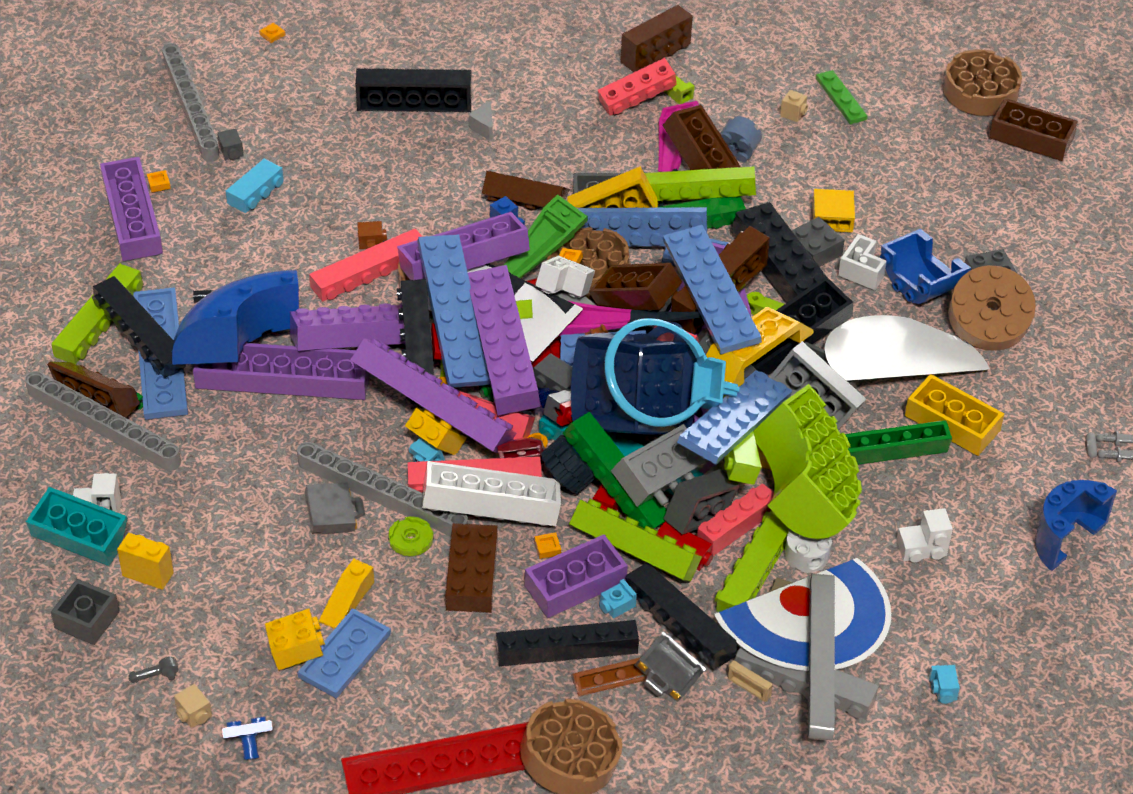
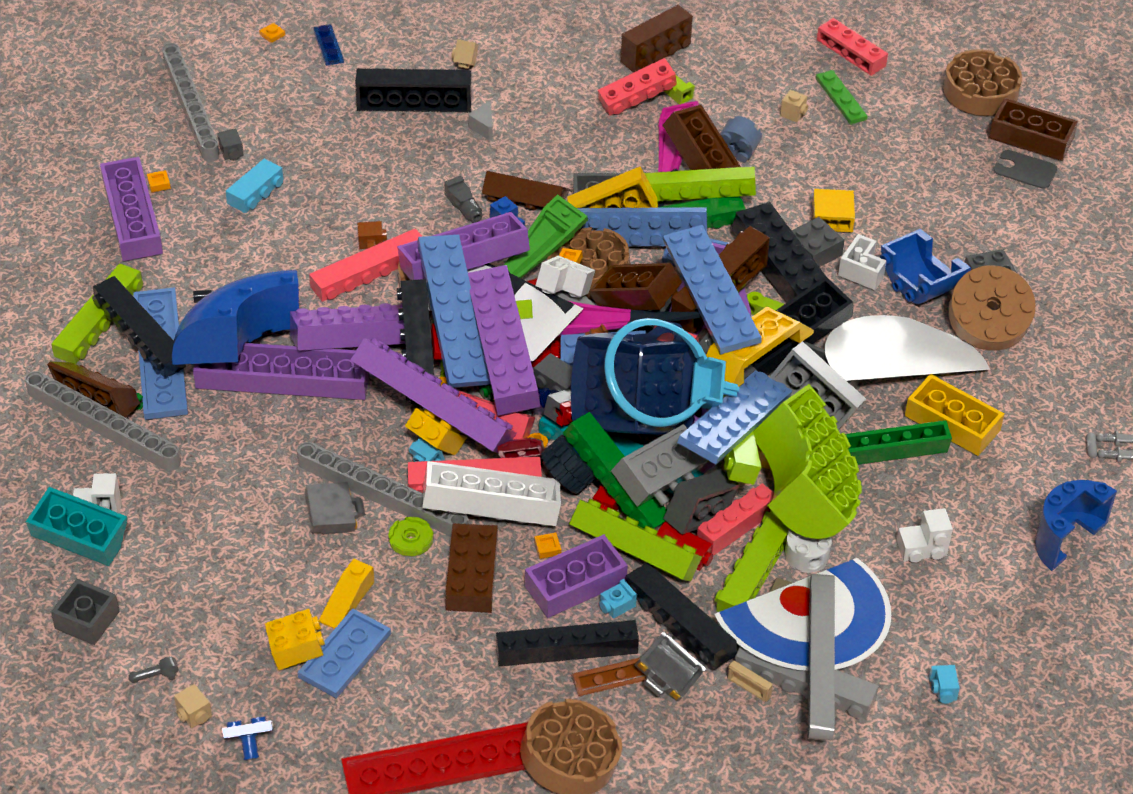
yellow brick [117,532,174,590] -> none
none -> clear blue plate [313,24,344,66]
none -> dark grey piece [444,176,482,222]
none -> tan brick [452,39,479,69]
none -> coral brick [817,18,888,76]
none -> dark grey piece [994,150,1057,189]

